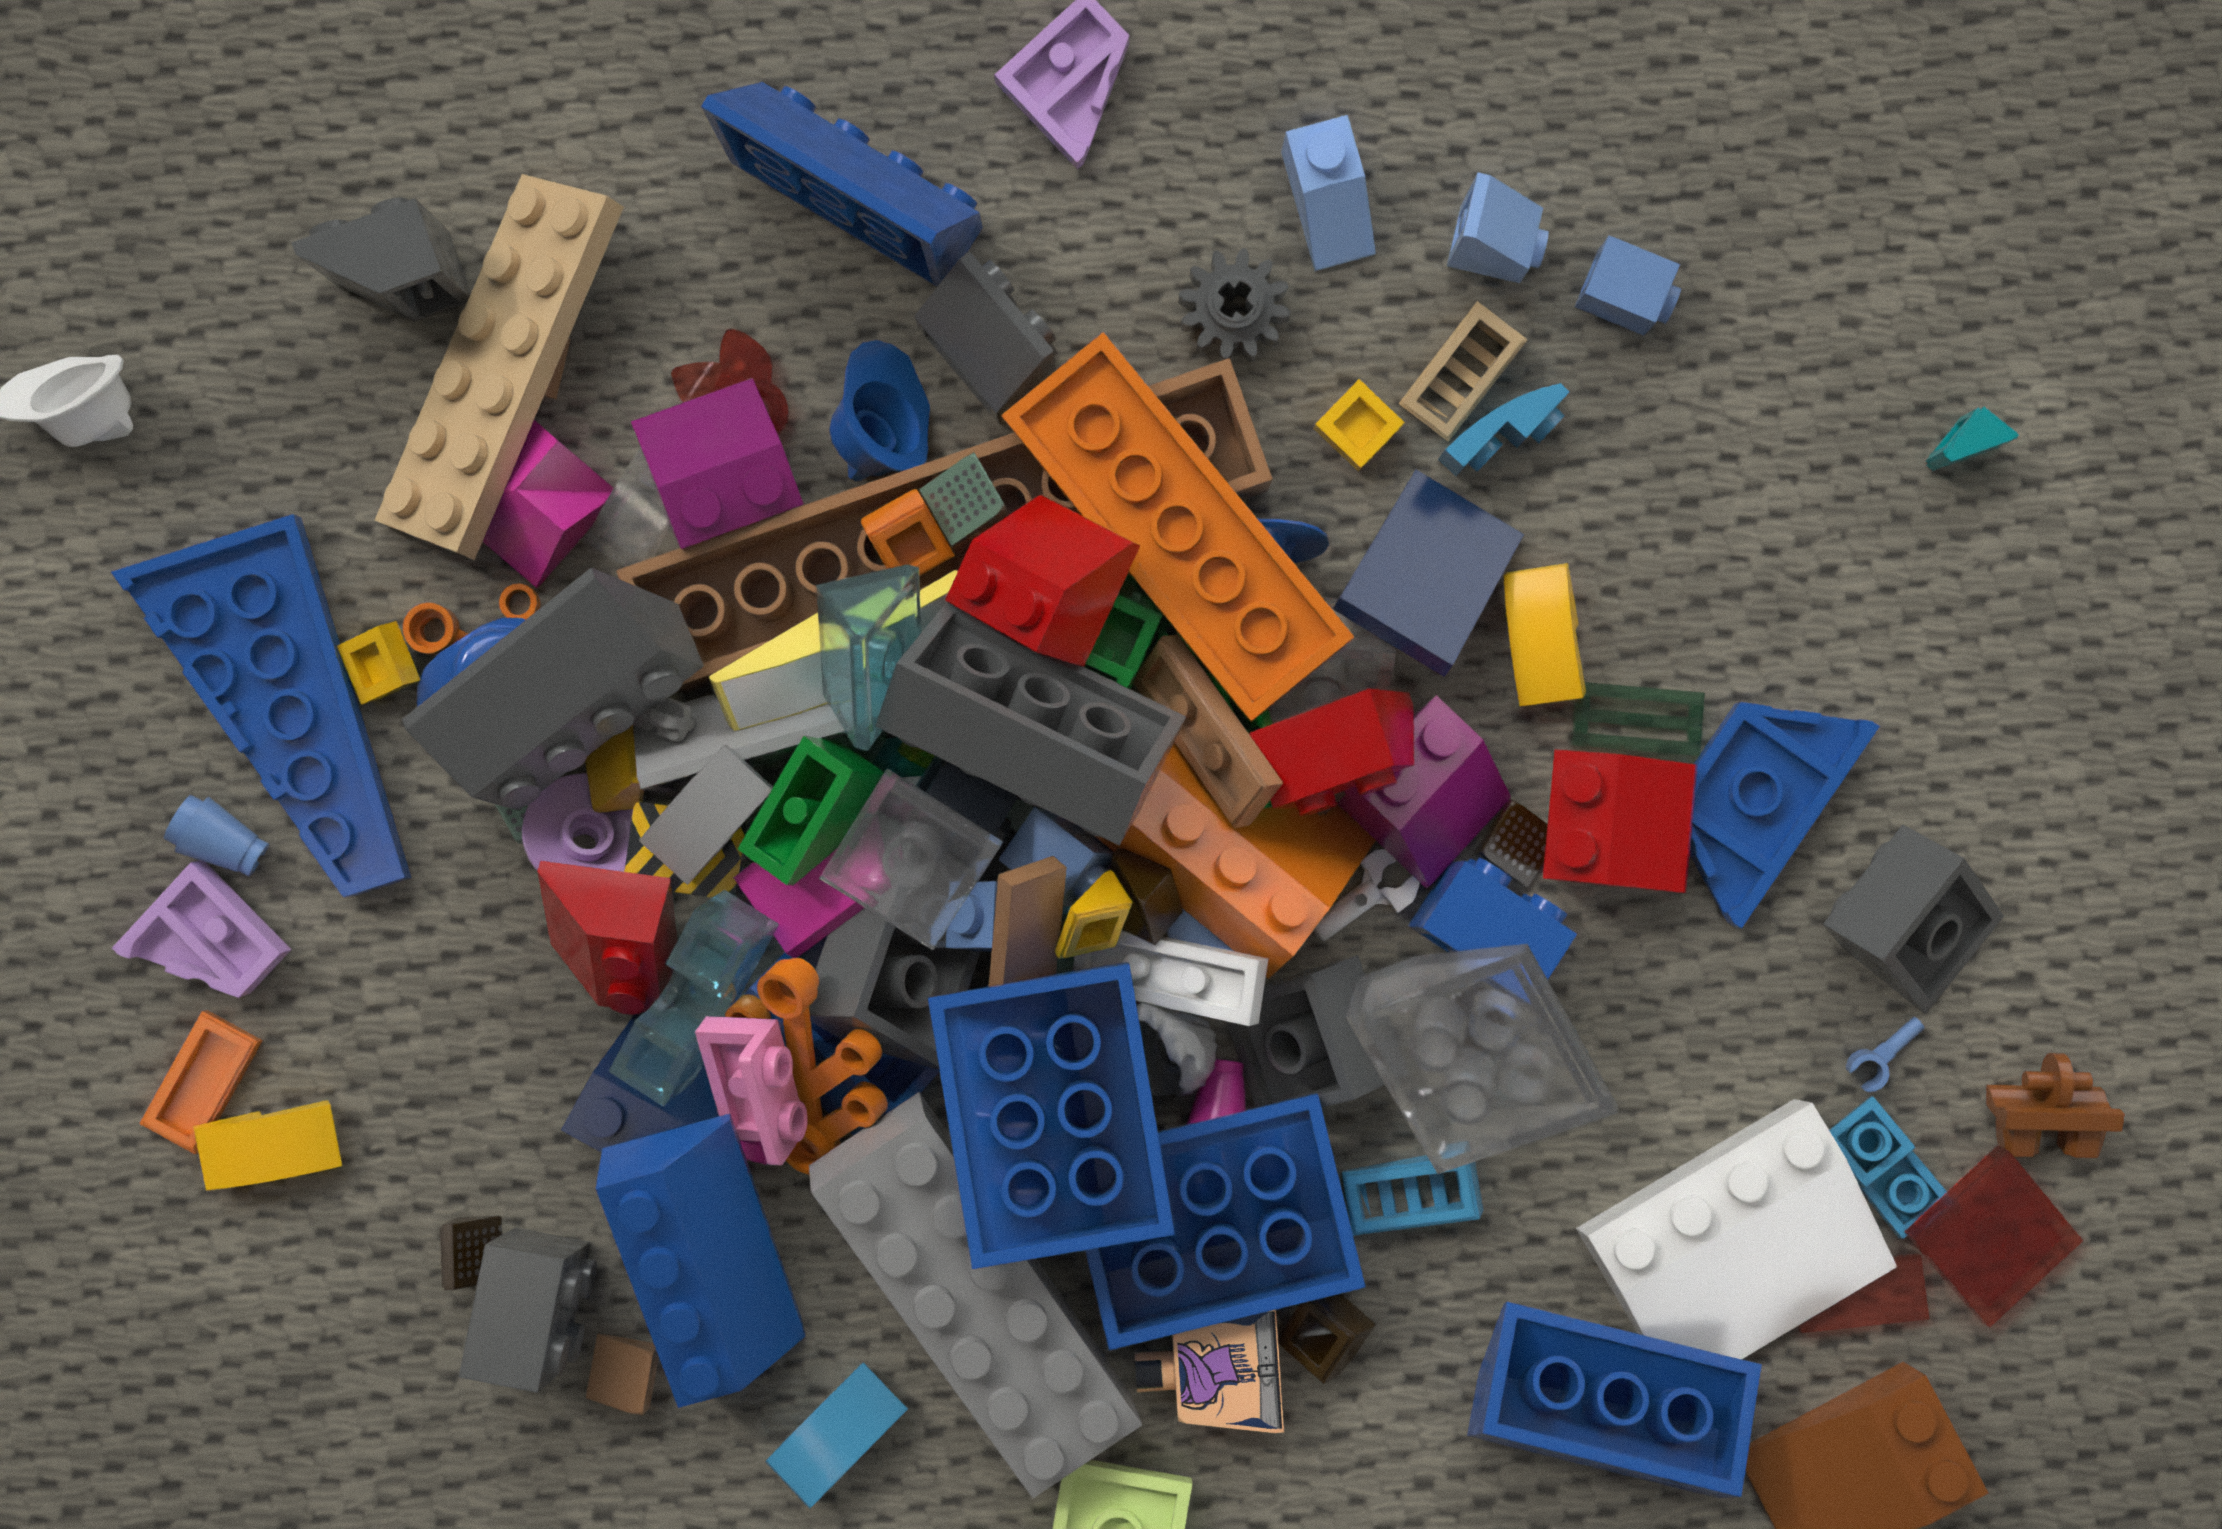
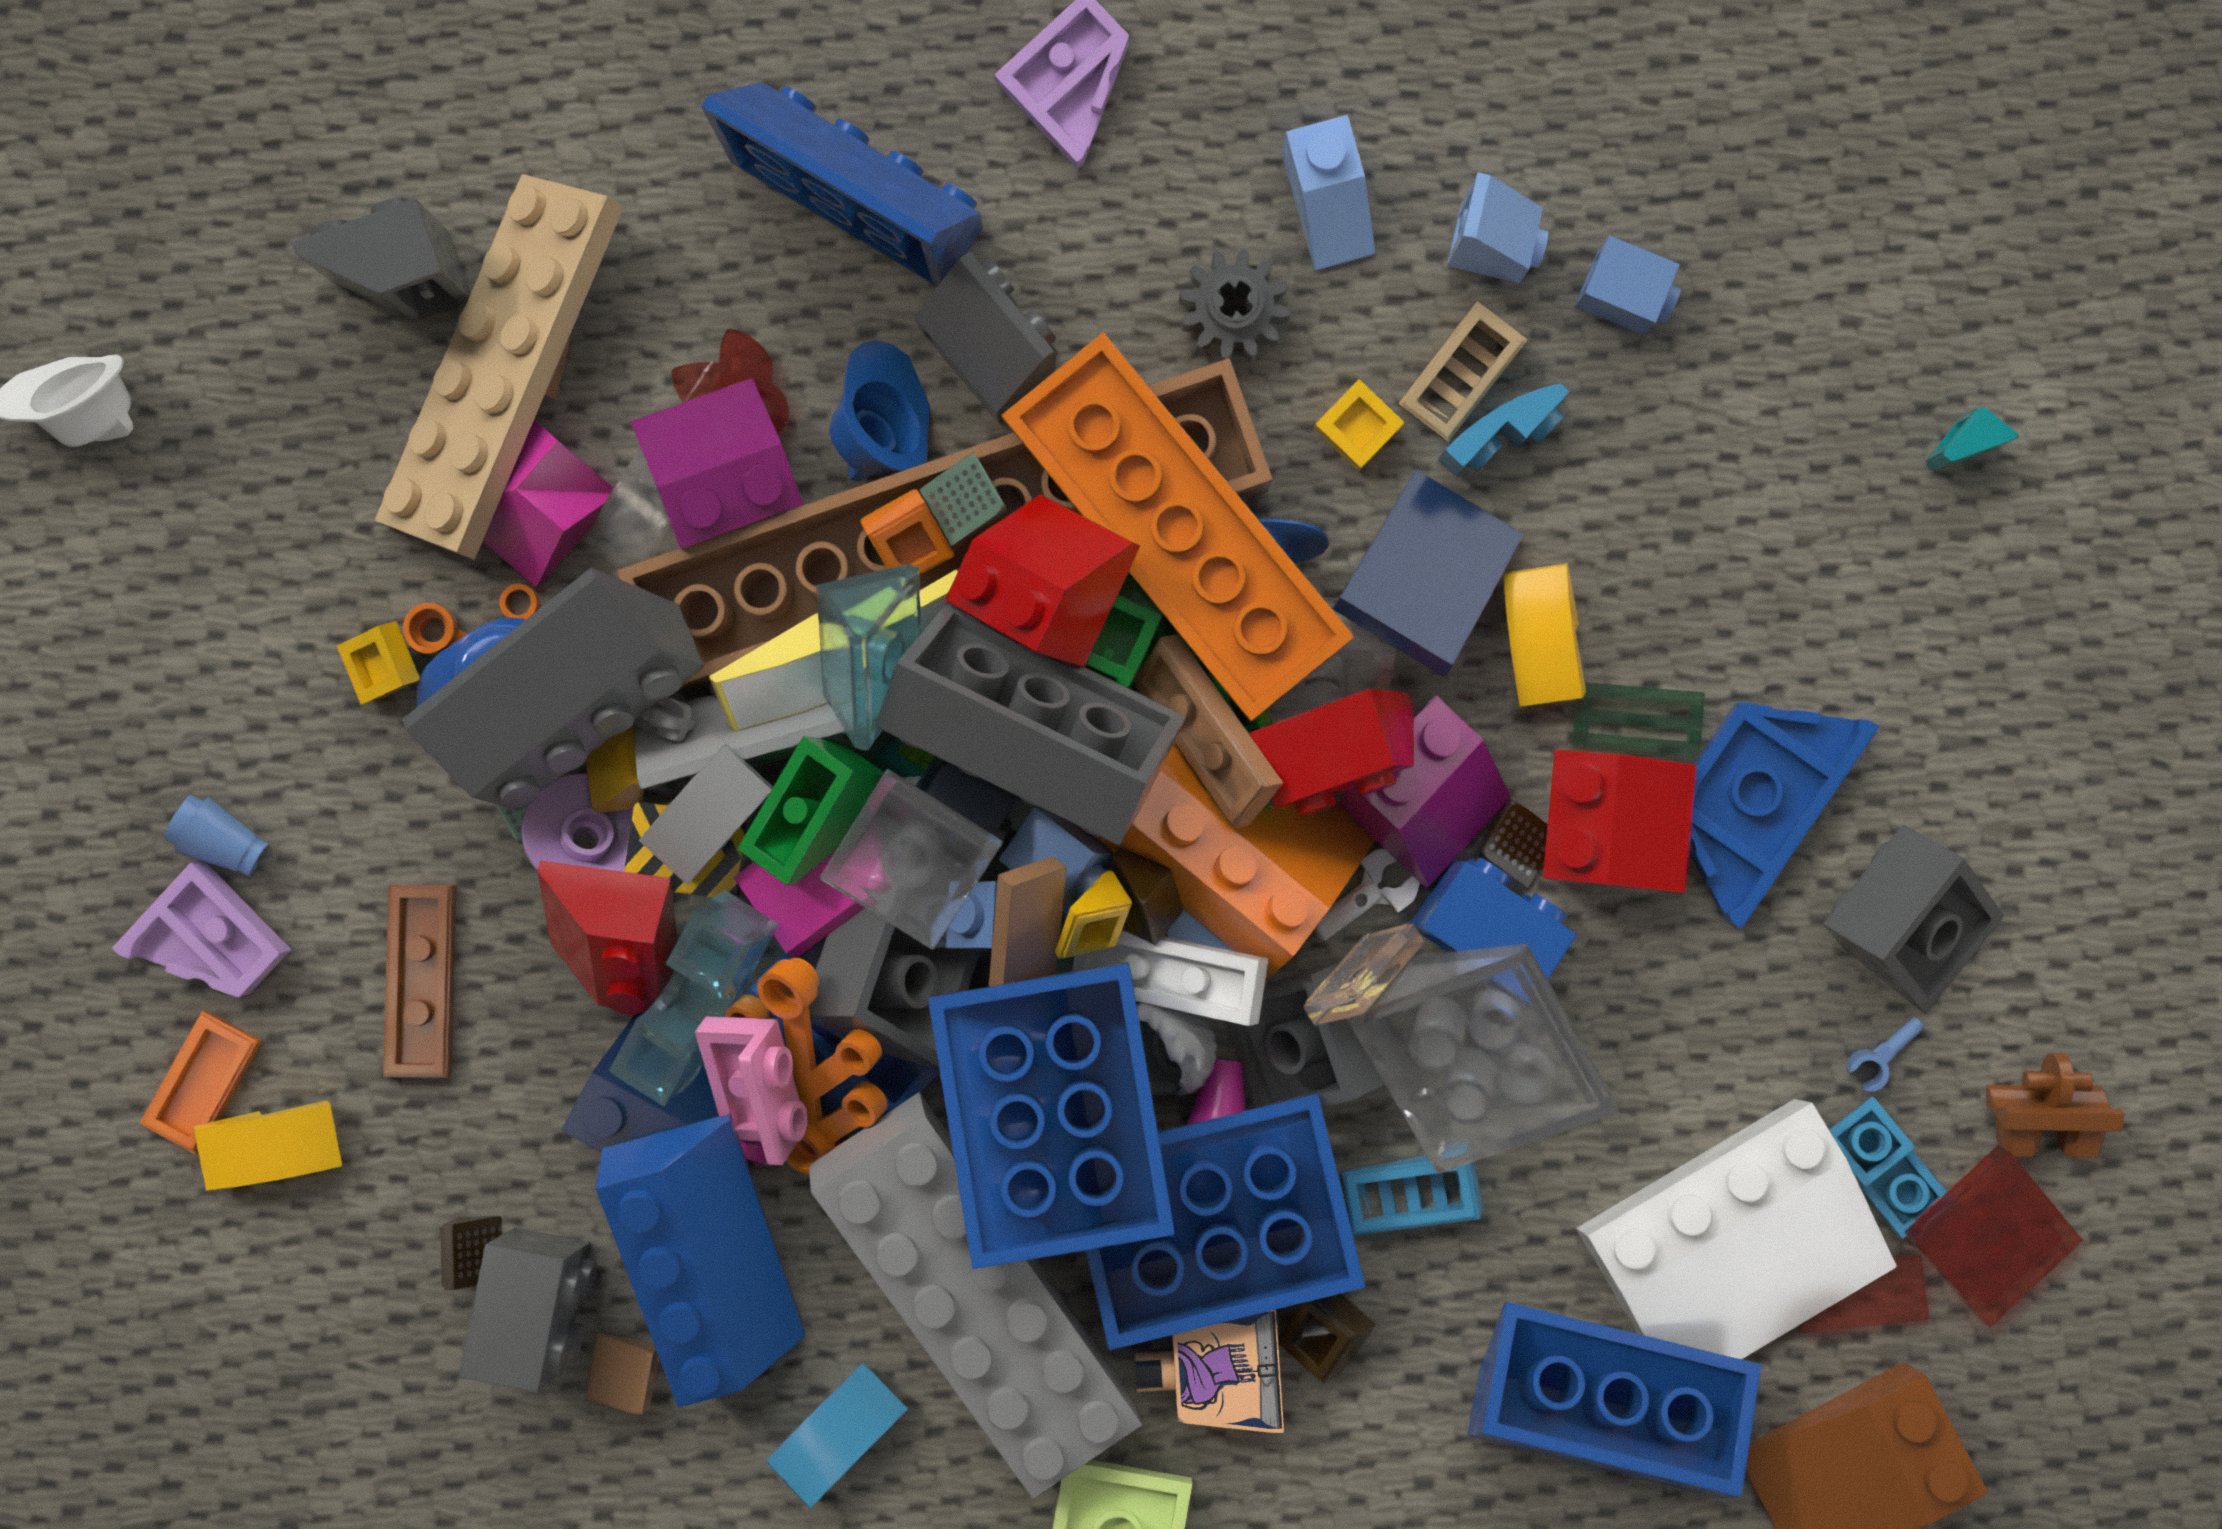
blue wing [111,514,412,897] -> none
none -> dark orange tile [383,885,456,1078]
none -> clear tile [1303,924,1425,1026]

